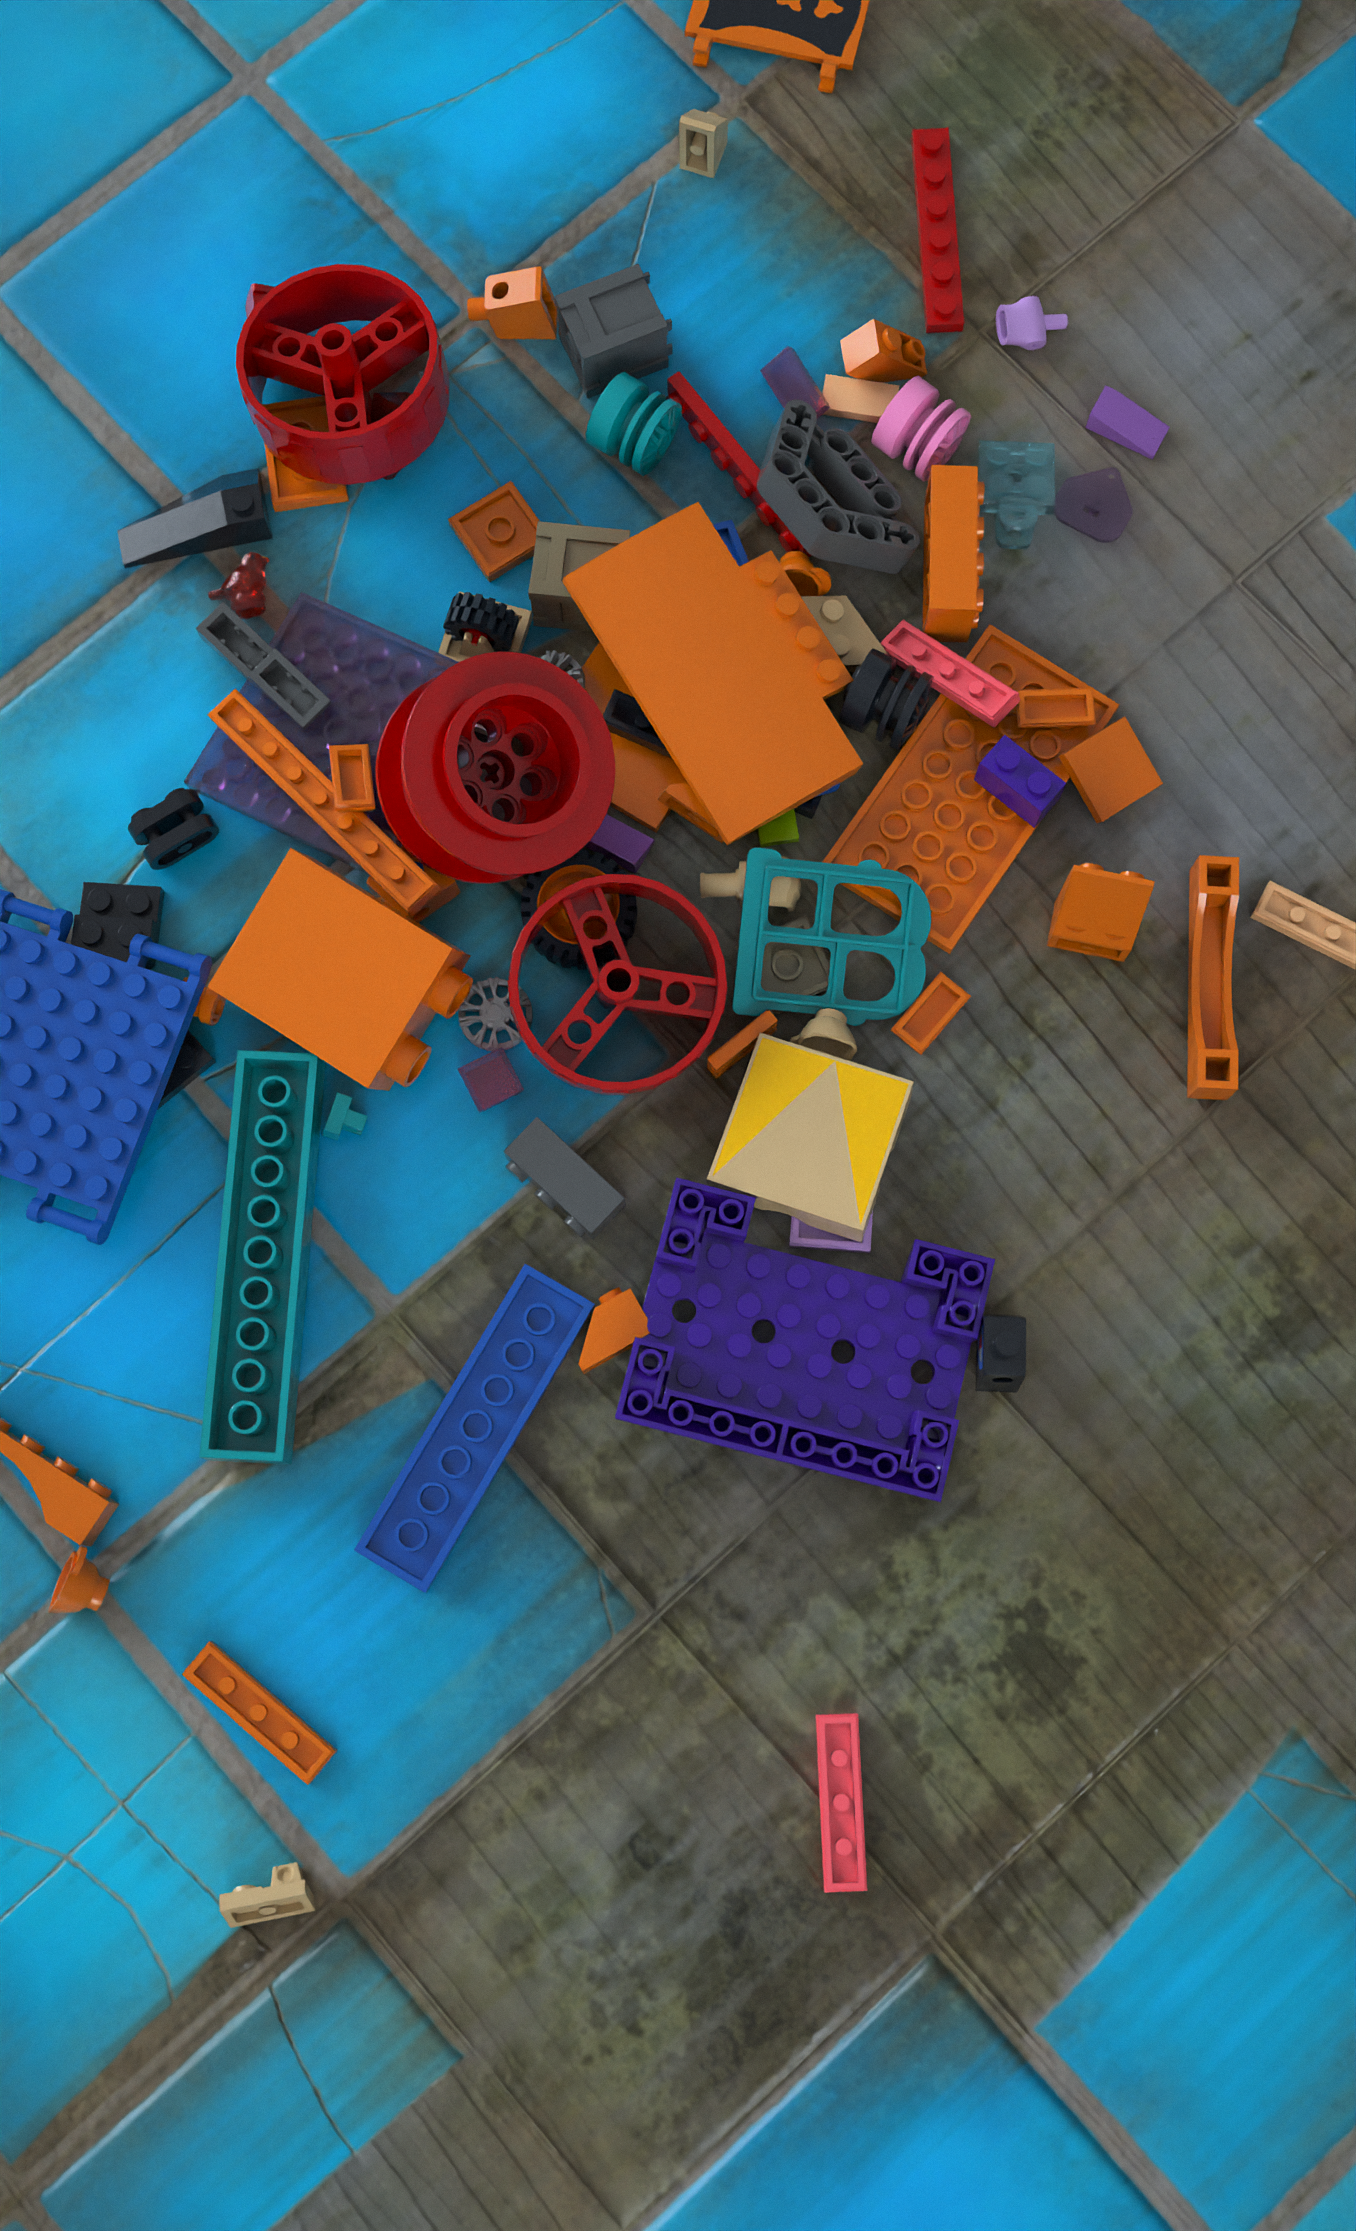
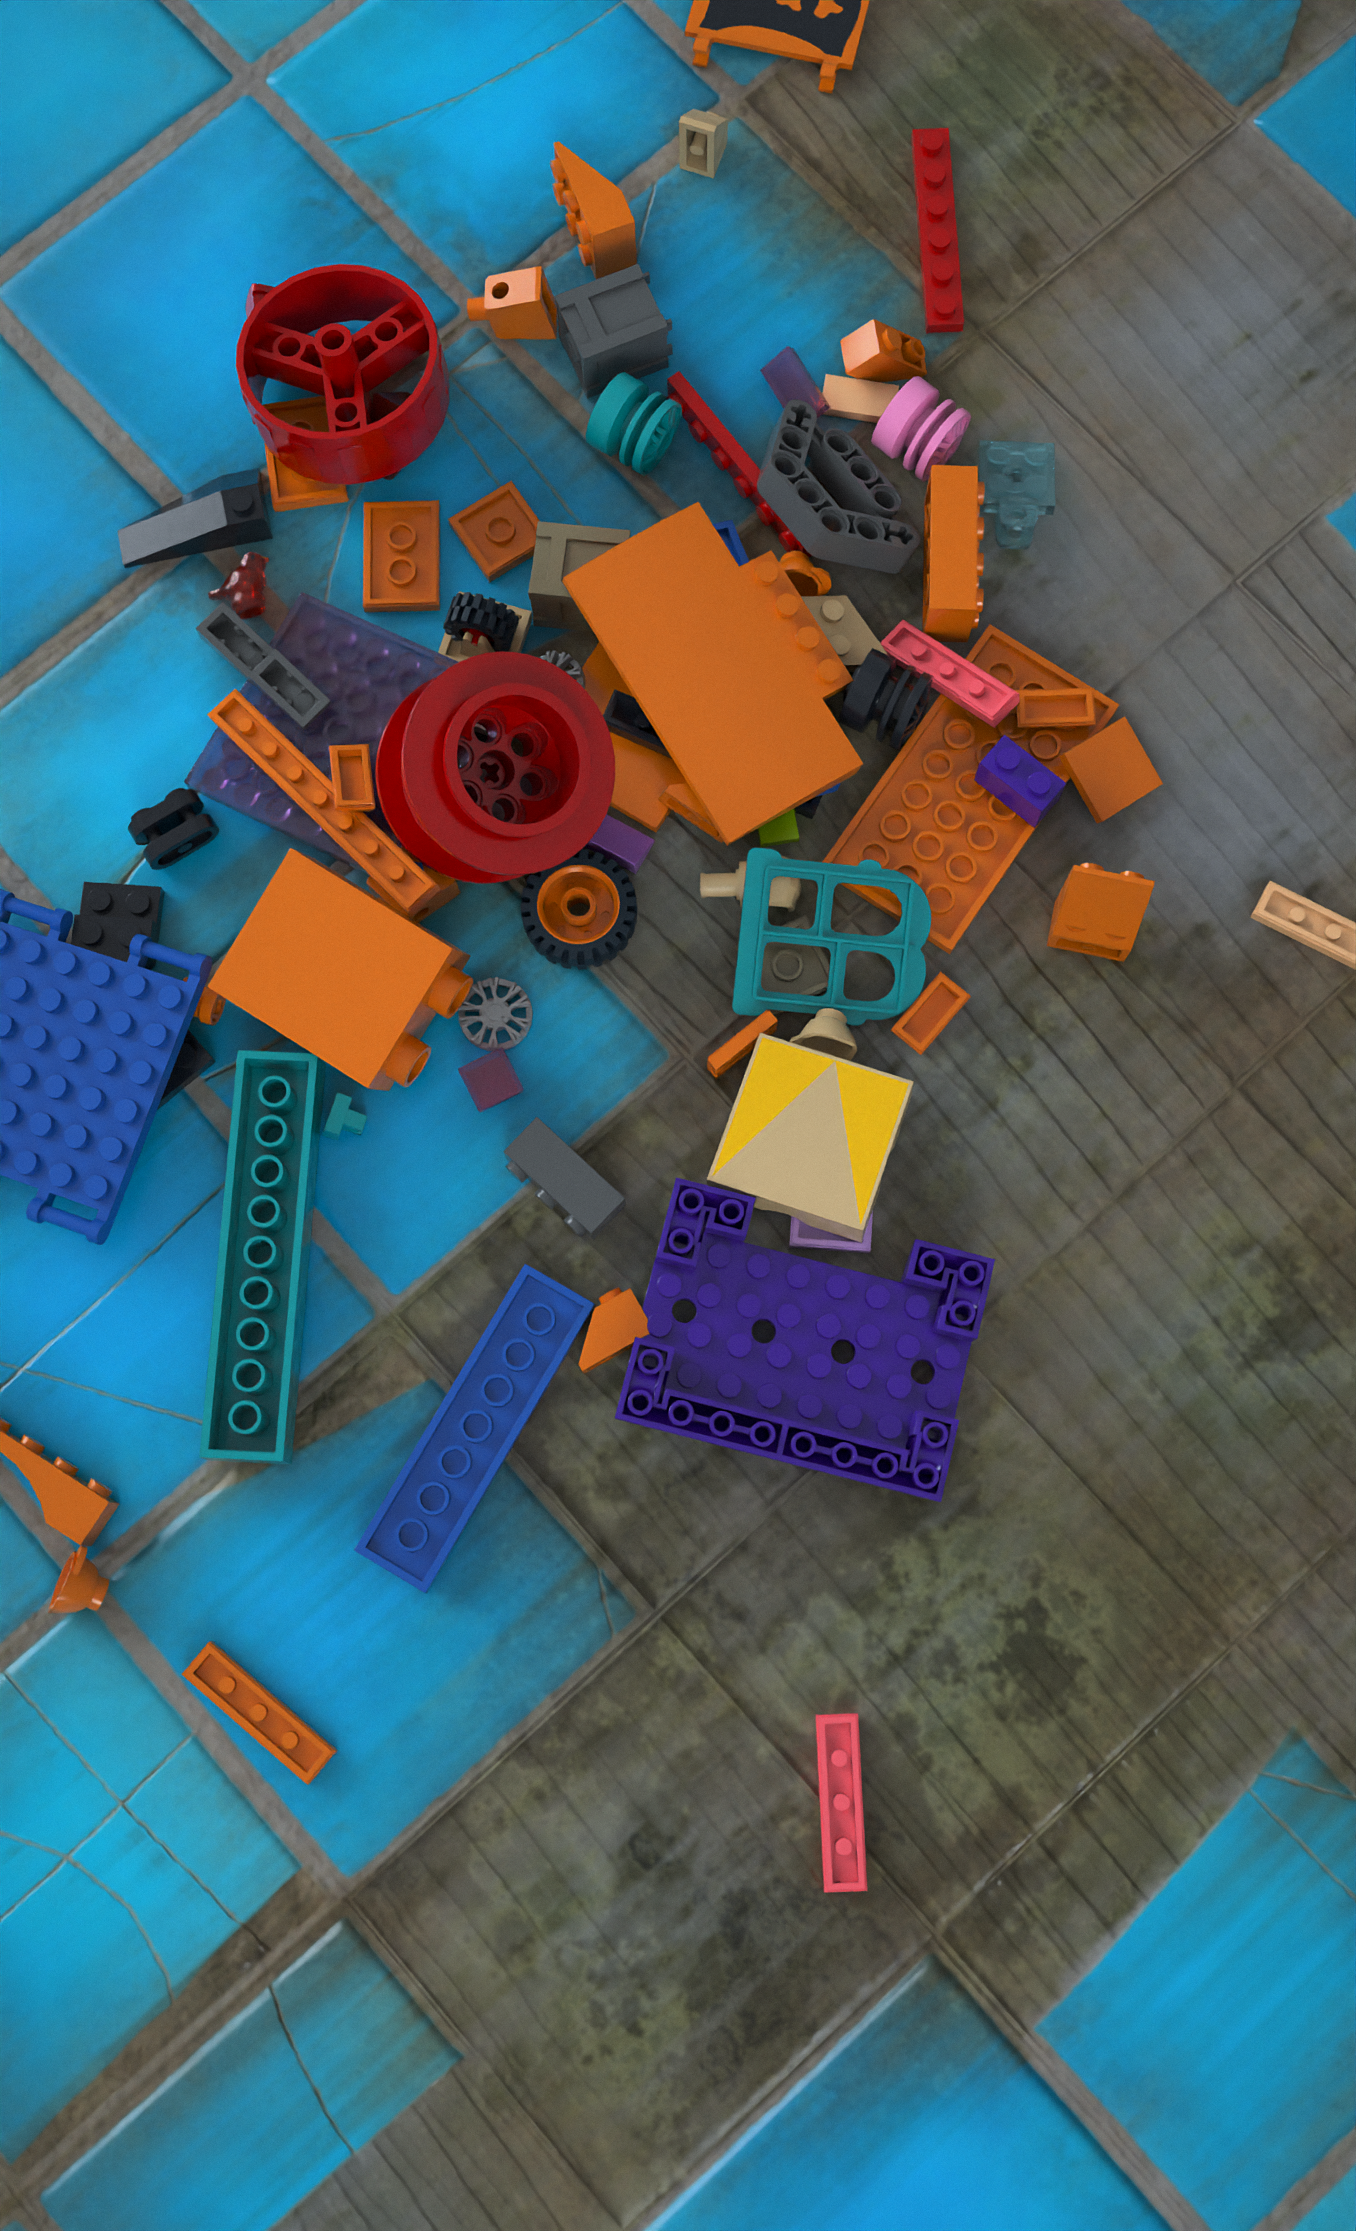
tan hinge [219,1862,315,1928] -> none
red wheel [507,874,728,1096] -> none
black torso [976,1314,1026,1393] -> none
lavender piece [996,296,1068,350] -> none
clear purple piece [1053,467,1133,543] -> none
medium lavender slope [1085,386,1170,460] -> none
orange arch [1187,855,1239,1100] -> none
none -> orange tile [363,500,440,612]
none -> orange slope [550,141,637,279]

